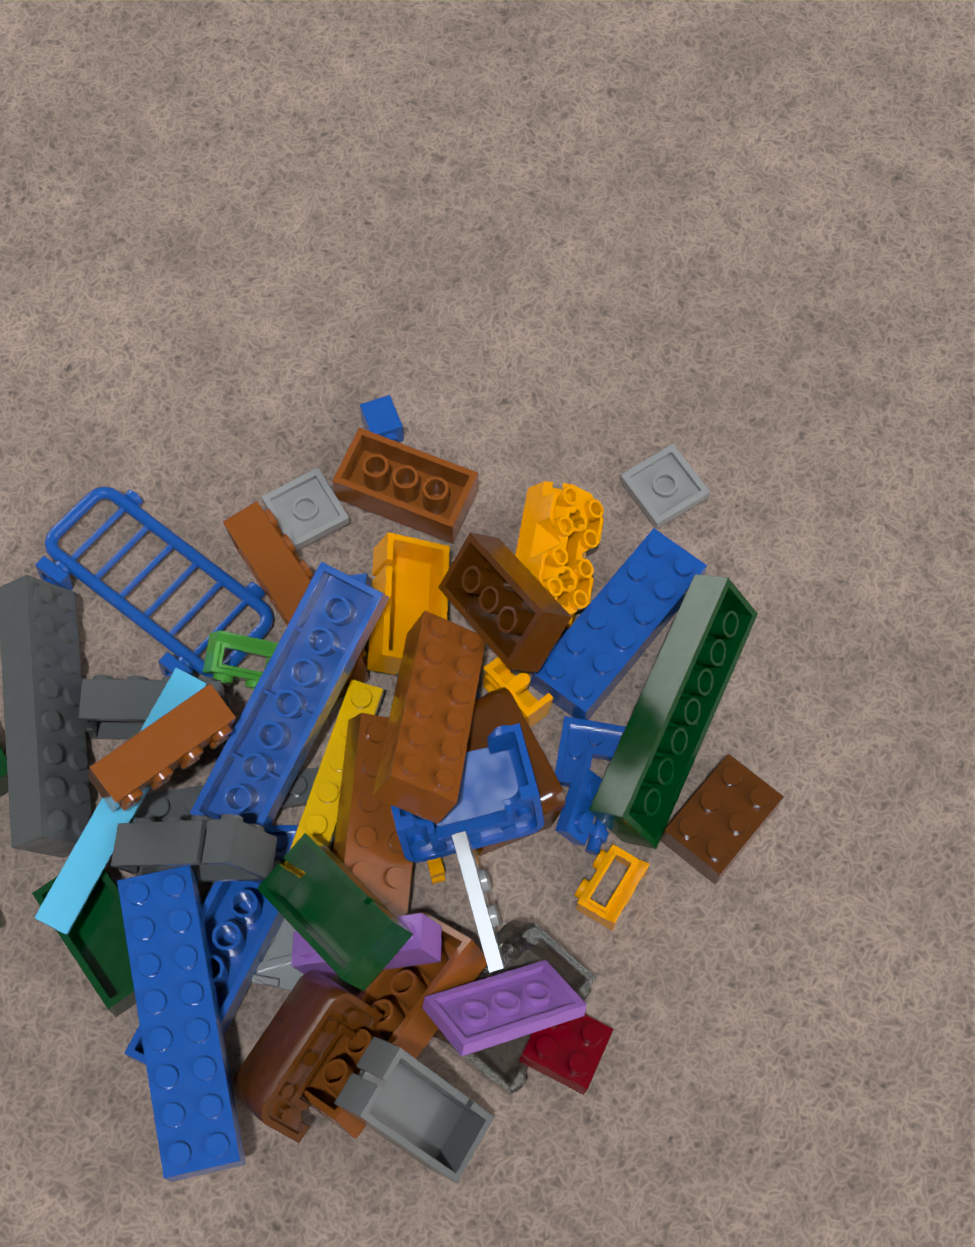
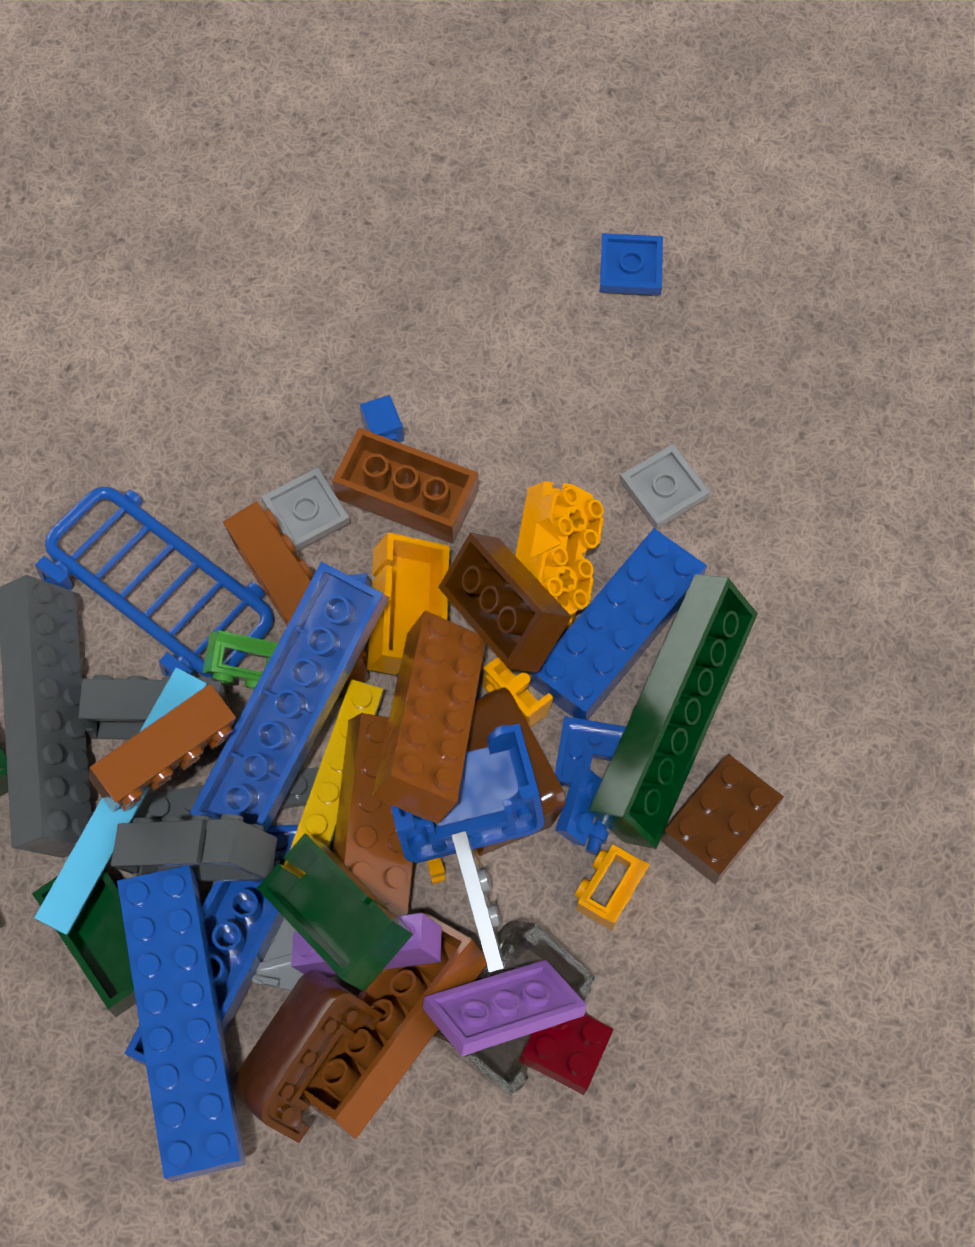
dark grey piece [334,1036,494,1183] -> none
none -> blue plate [599,233,663,295]

